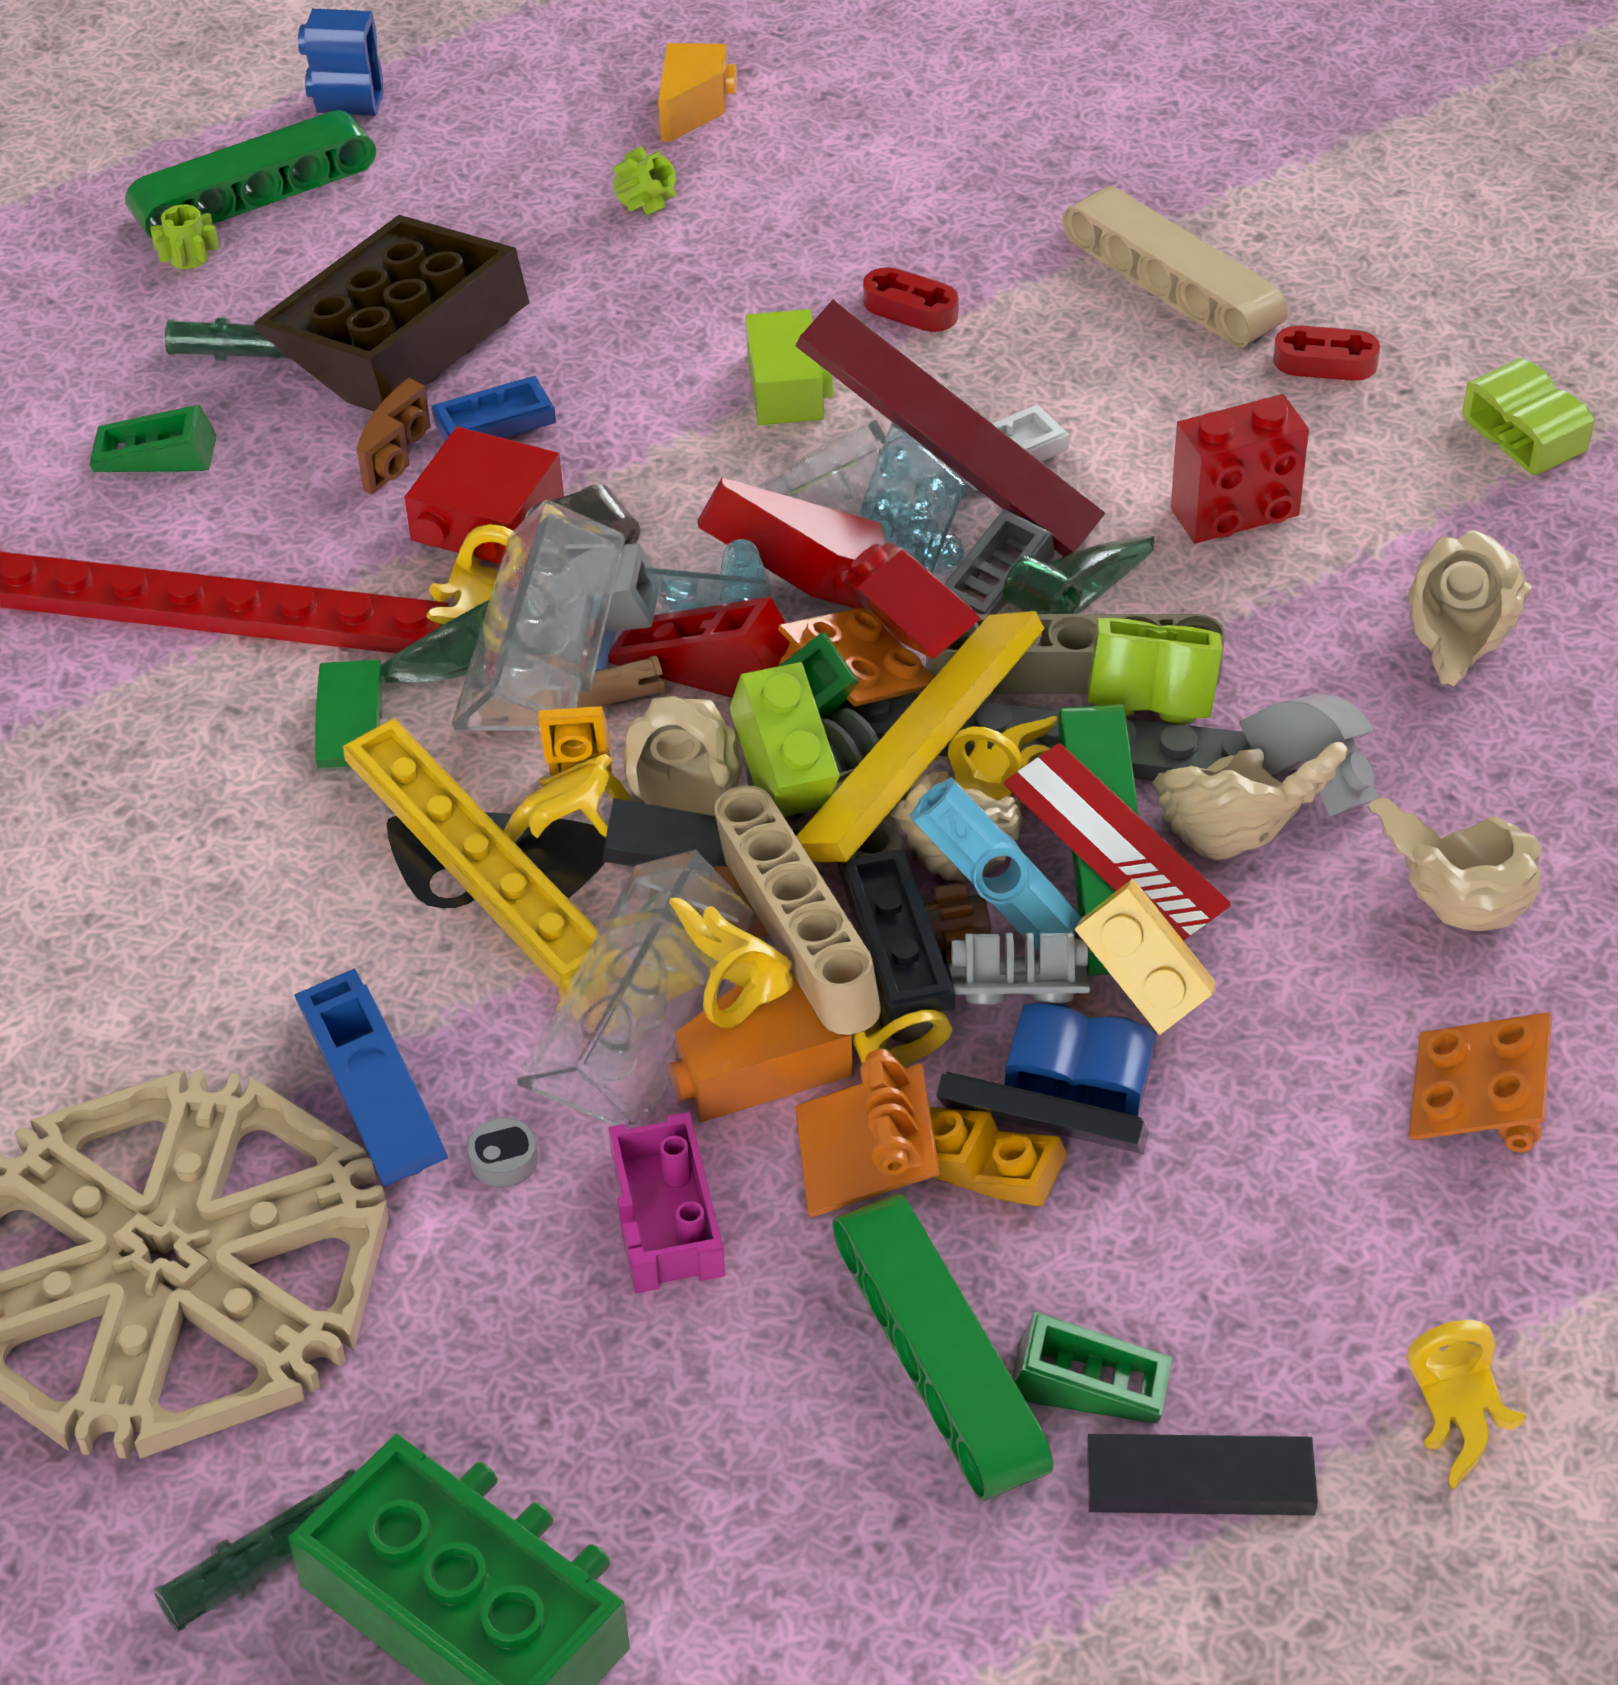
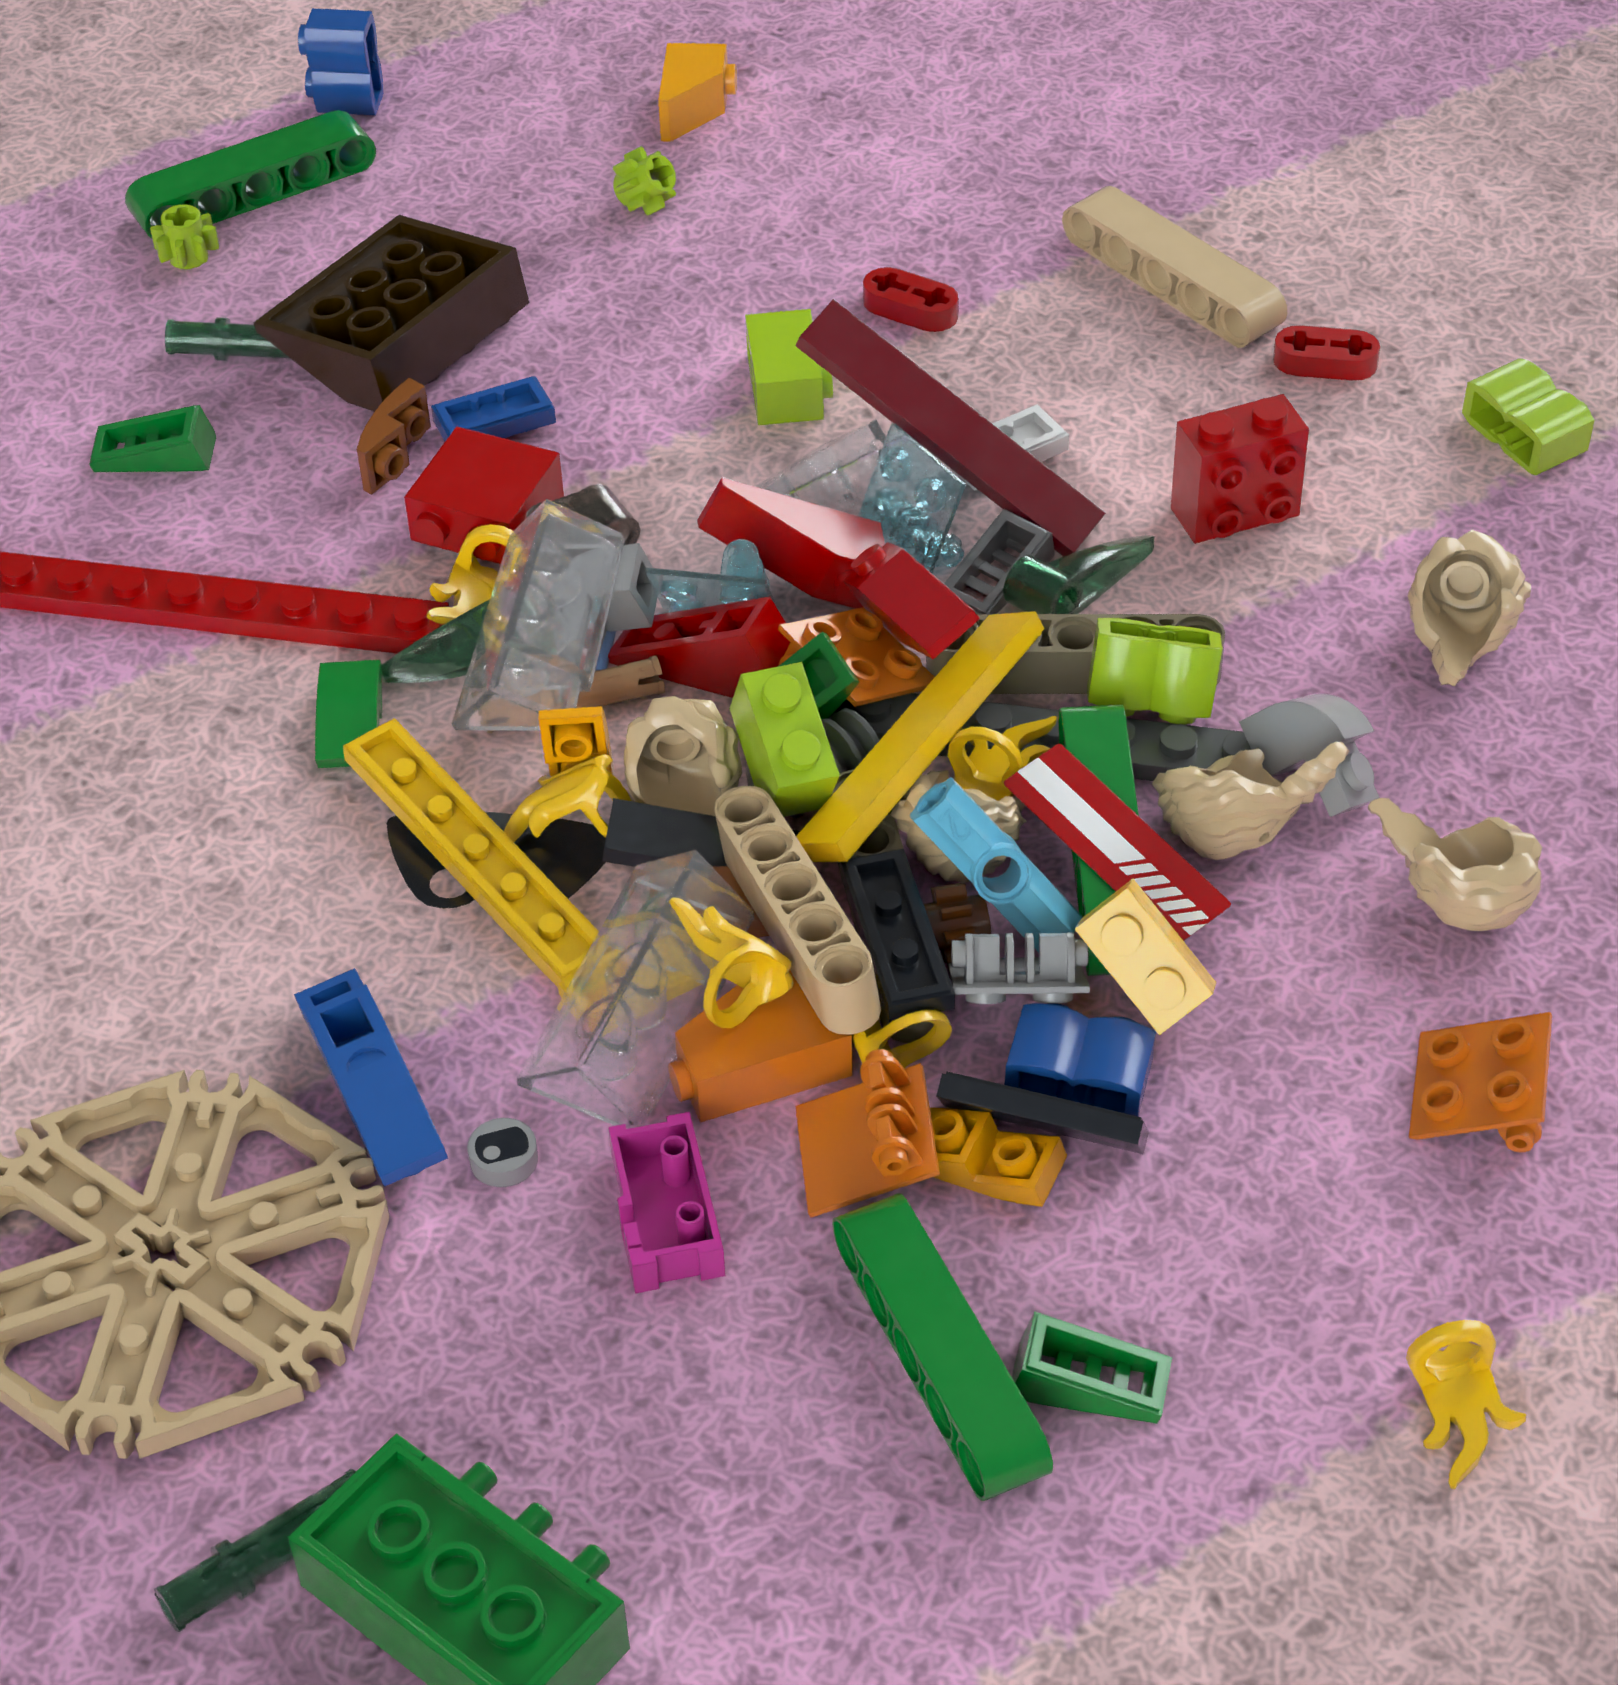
black tile [1087,1434,1318,1516] -> none

